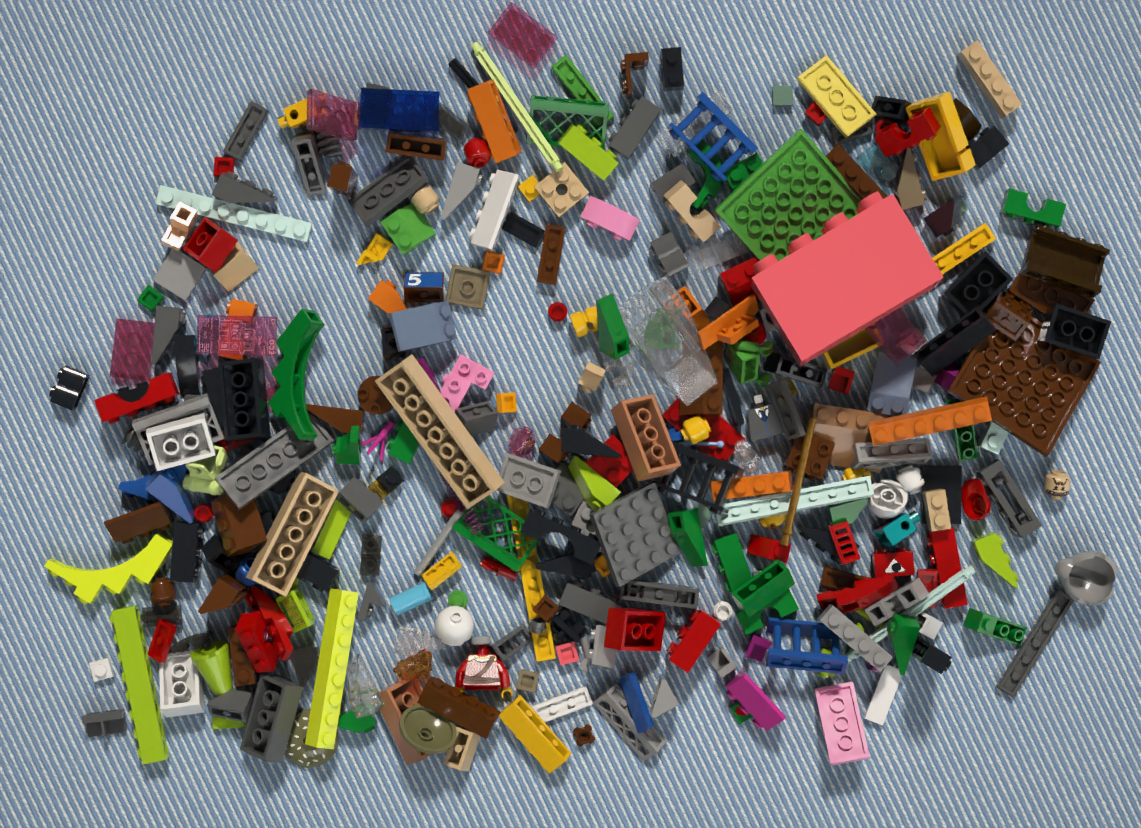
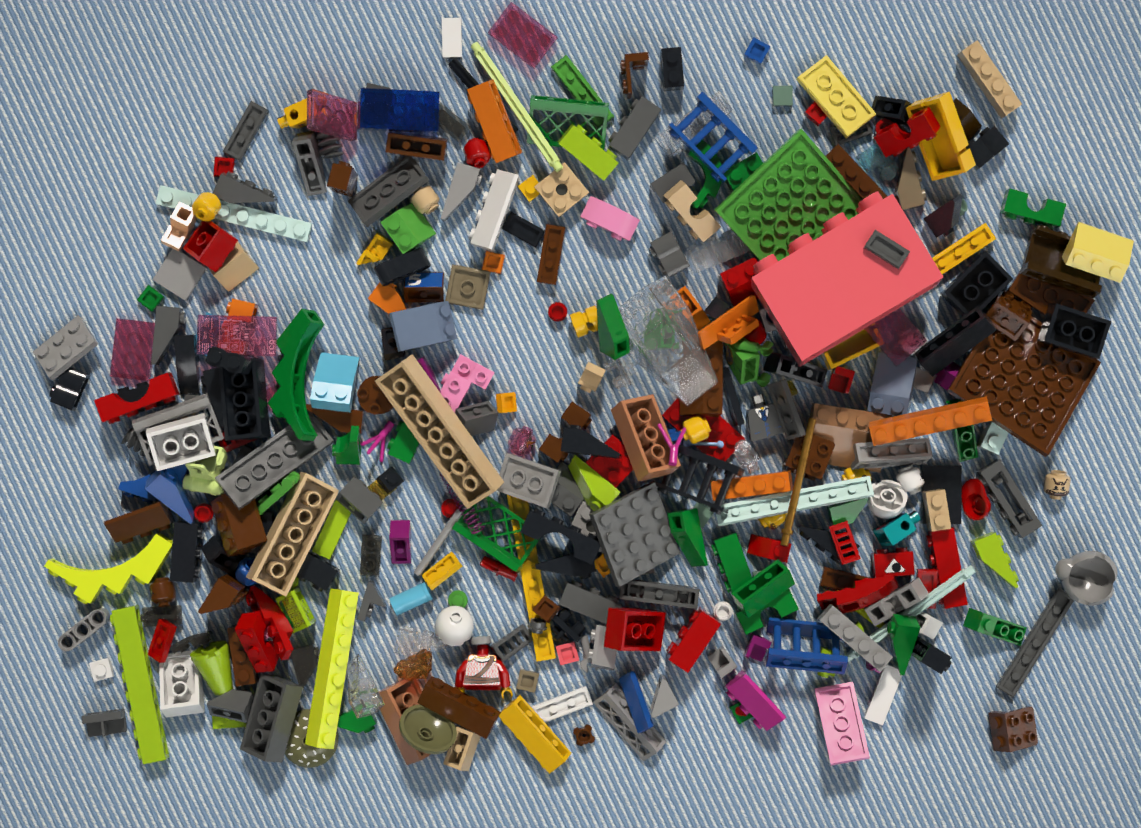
none -> light grey plate [33,315,99,380]
none -> light grey beam [58,608,110,651]
none -> yellow head [192,192,221,221]
none -> black brick [205,347,253,375]
none -> bright green plate [257,471,300,515]
none -> medium azure slope [310,352,360,413]
none -> black beam [374,248,431,286]
none -> magenta slope [389,520,412,564]
none -> white tile [442,18,462,58]
none -> dark pink plant [658,424,686,466]
none -> blue plate [744,37,771,65]
none -> dark grey tile [864,230,910,269]
none -> reddish brown bracket [988,707,1038,752]
none -> light yellow slope [1062,222,1134,283]

